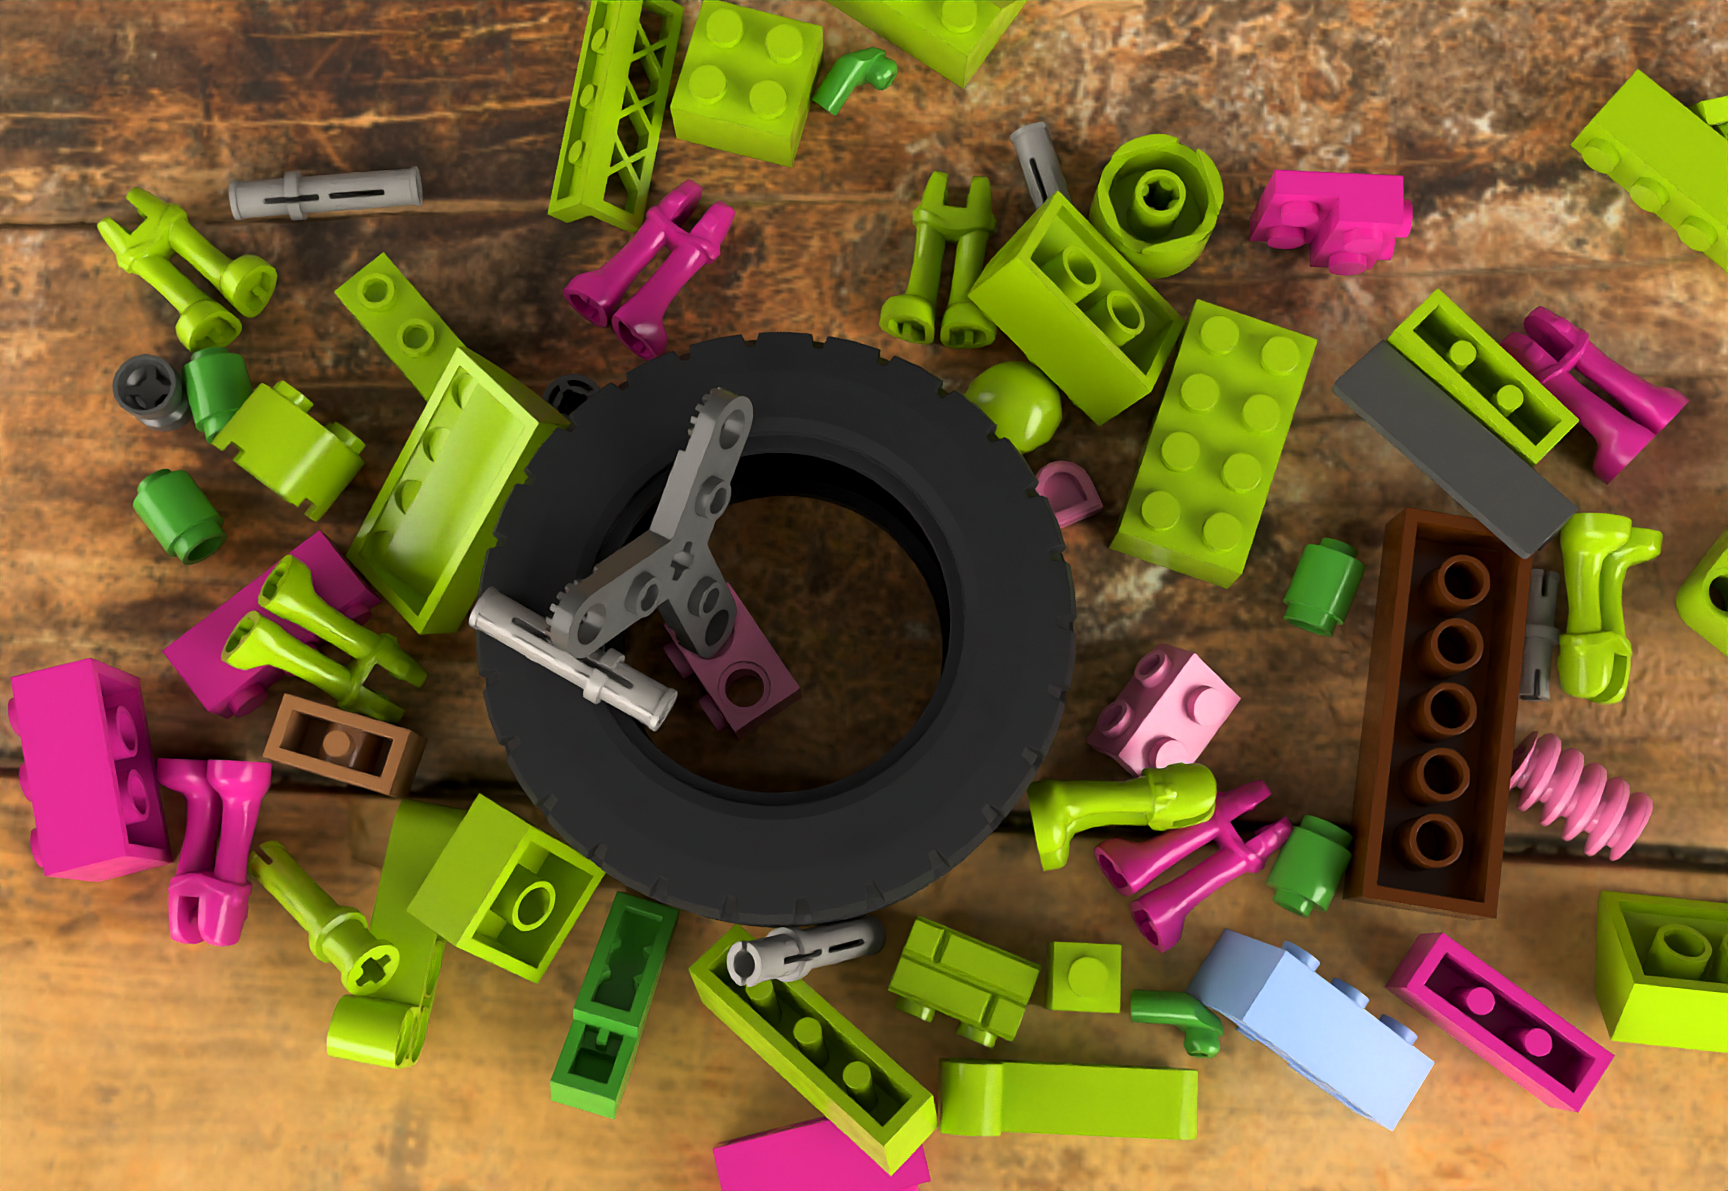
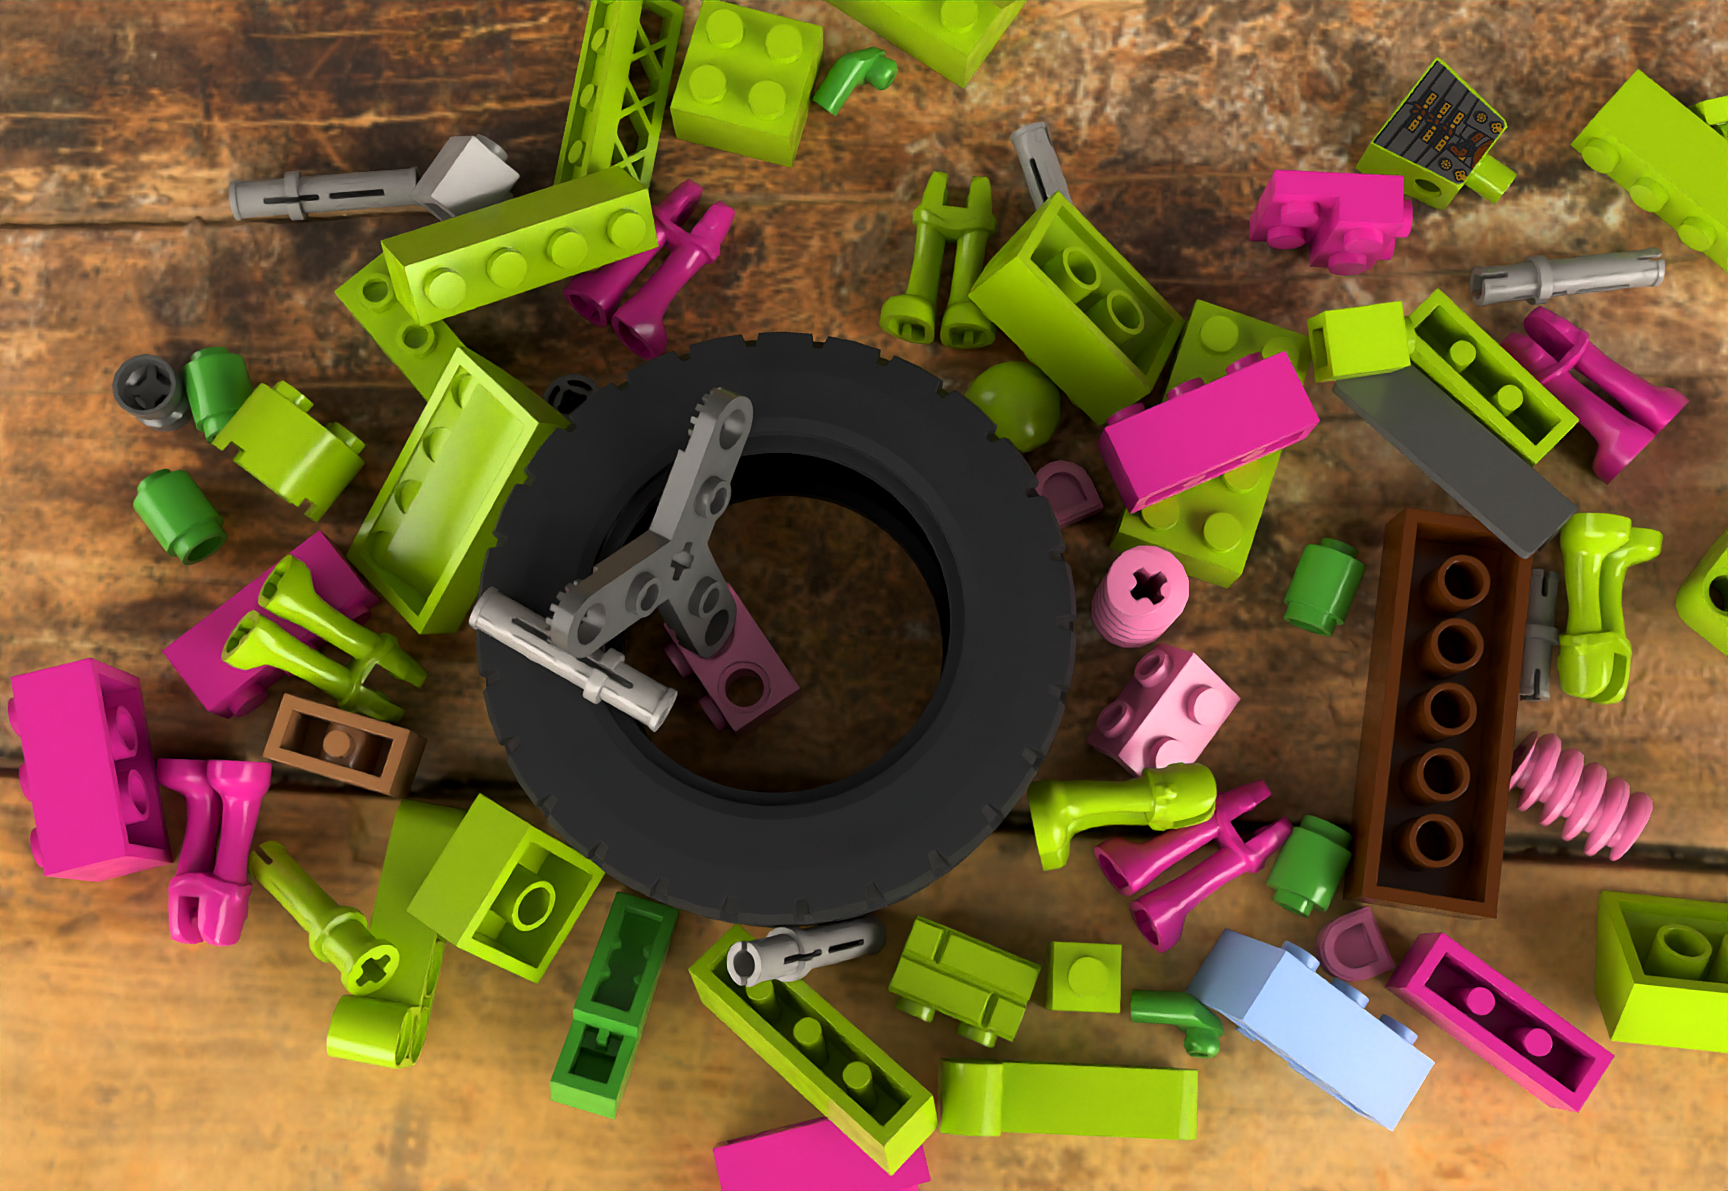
lime piece [97,187,278,354] -> none
lime brick [1089,134,1224,279] -> none
none -> lime brick [380,165,659,326]
none -> light grey brick [409,134,520,221]
none -> bright pink piece [1091,545,1189,648]
none -> dark pink brick [1097,351,1320,514]
none -> lime brick [1307,300,1416,383]
none -> bright pink tile [1315,906,1396,982]
none -> torso [1355,57,1518,210]
none -> light grey pin [1469,247,1665,307]

